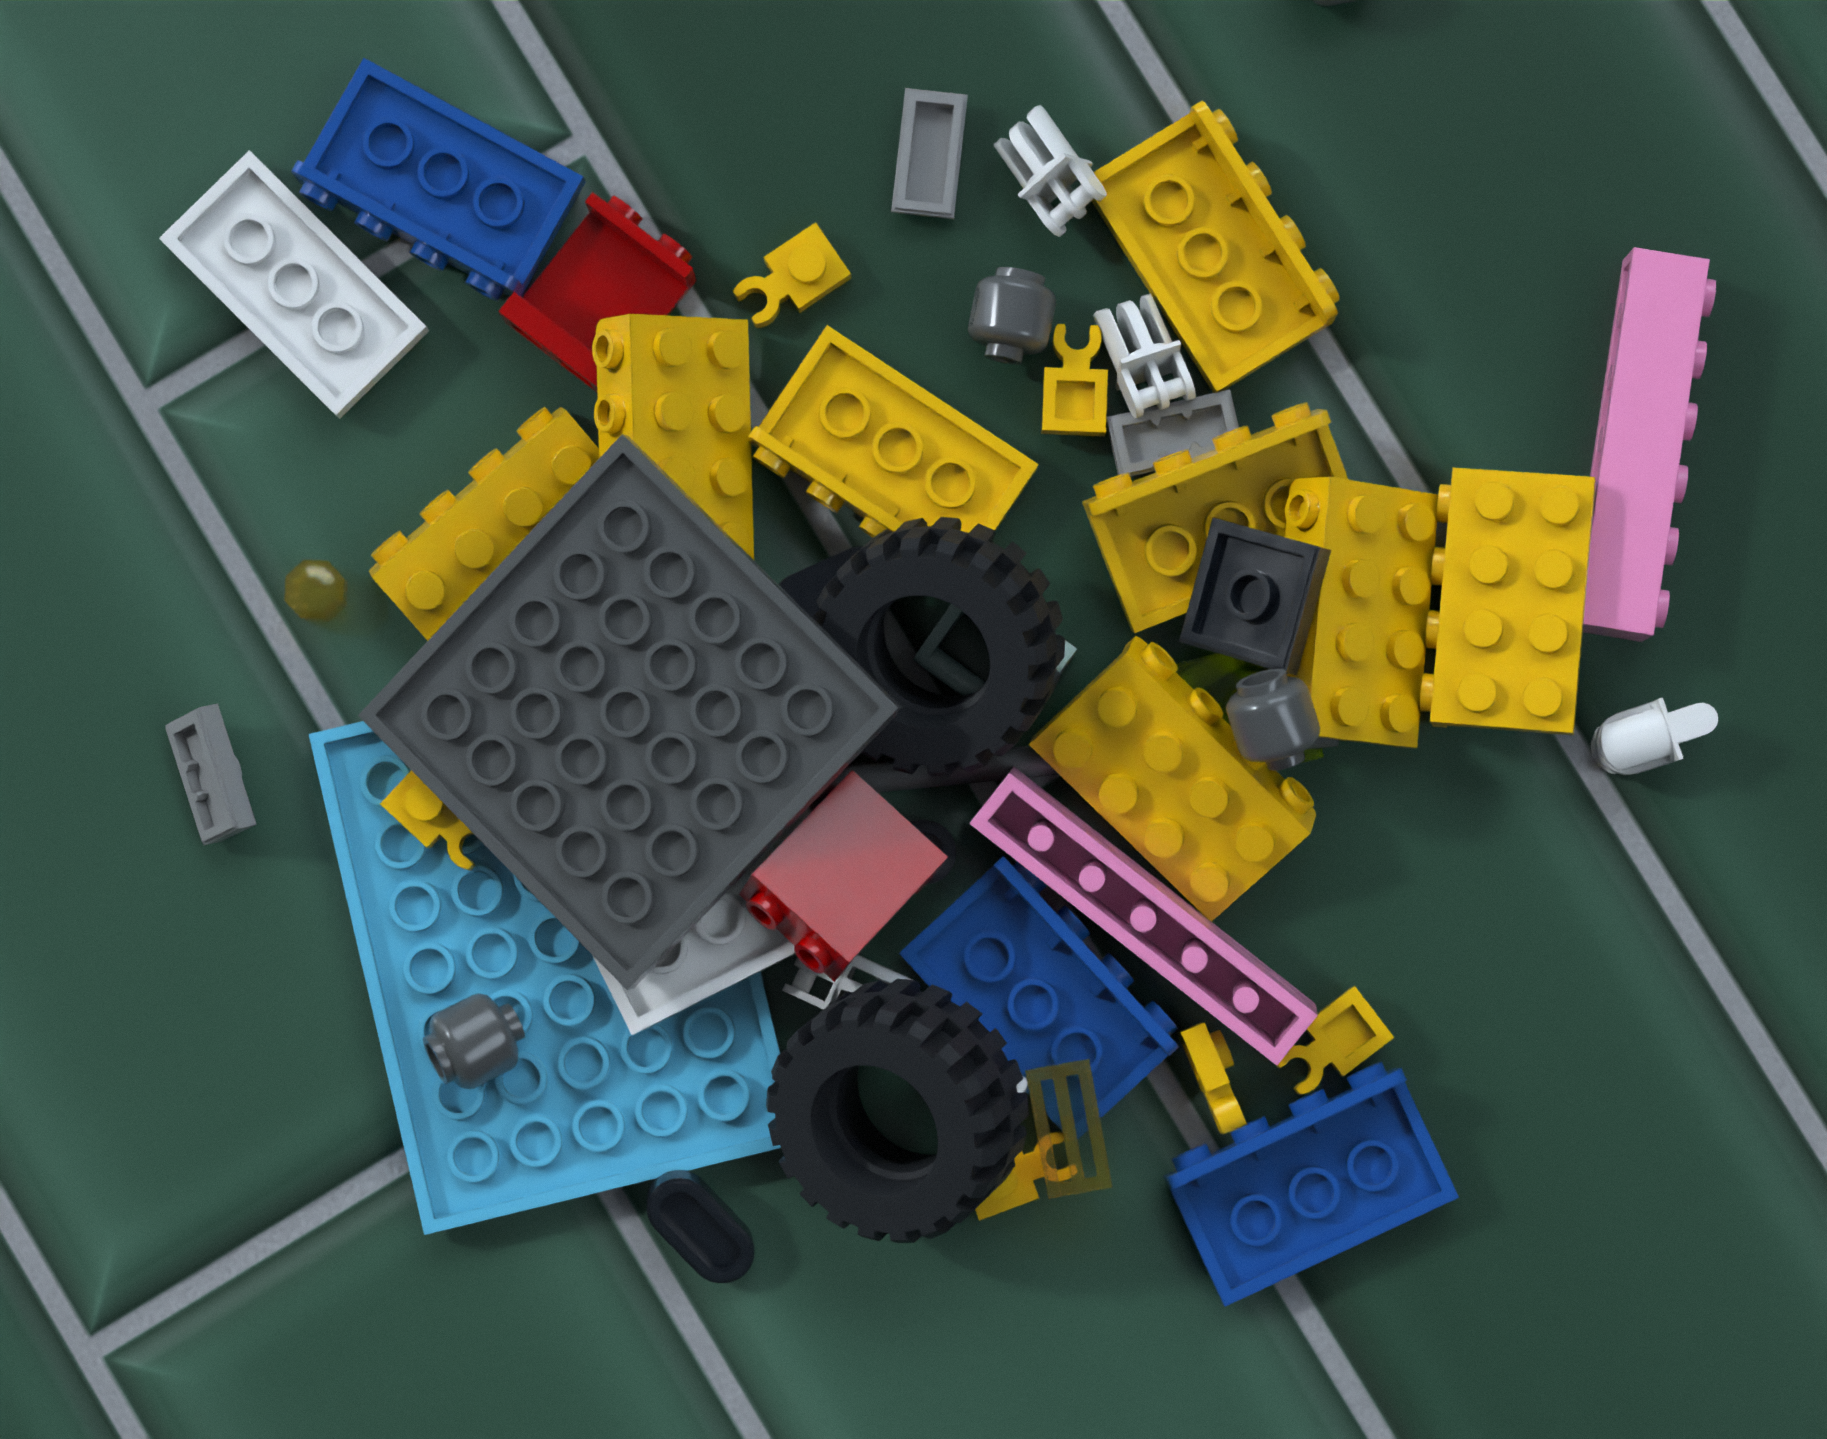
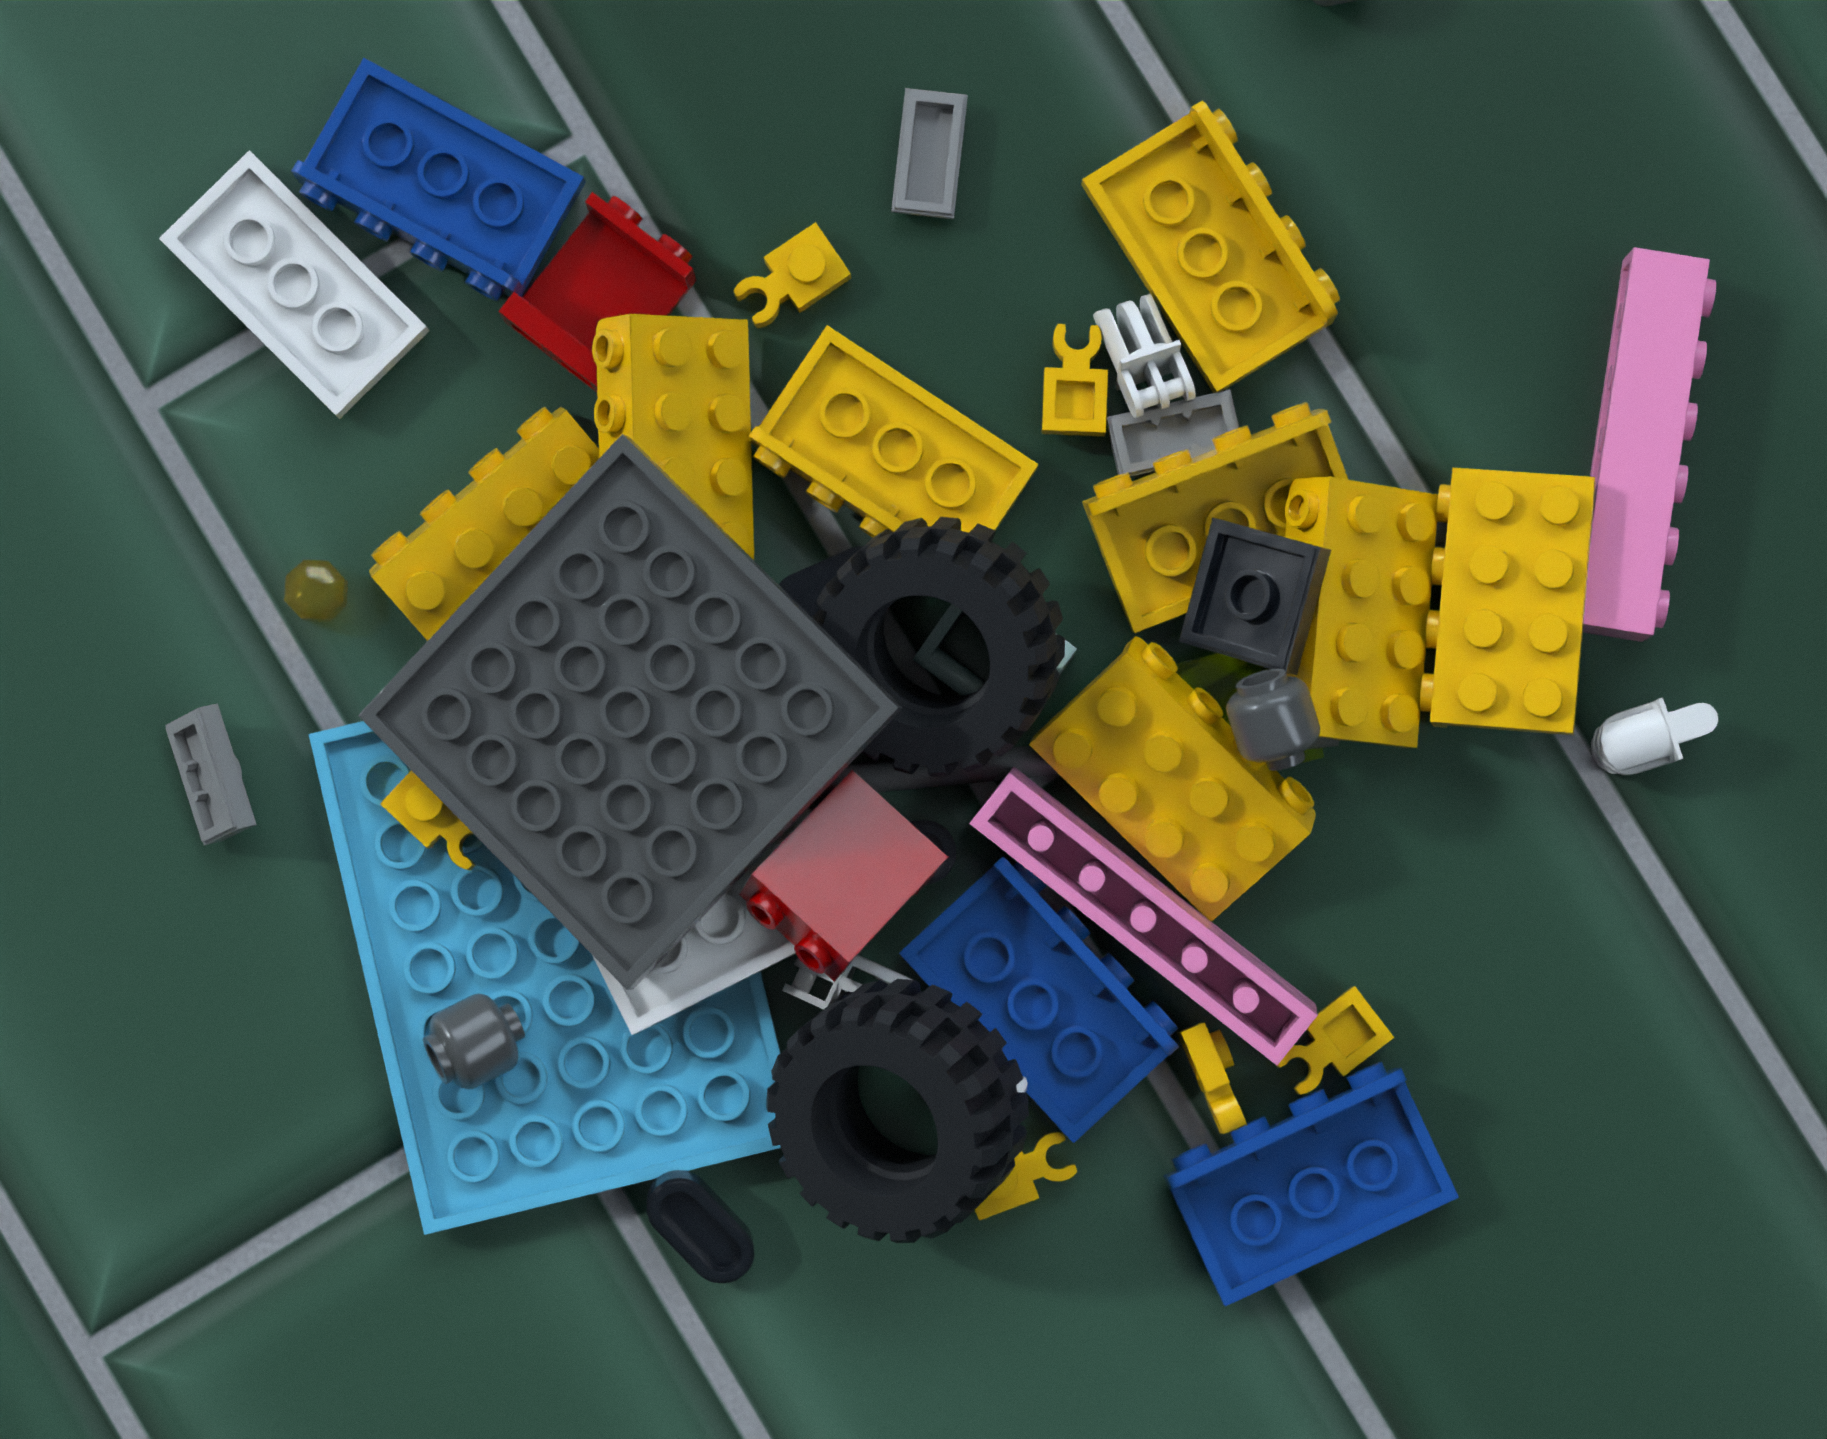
dark grey head [968,267,1056,365] -> none
white arm [993,105,1107,237] -> none
clear yellow tile [1025,1059,1112,1199] -> none

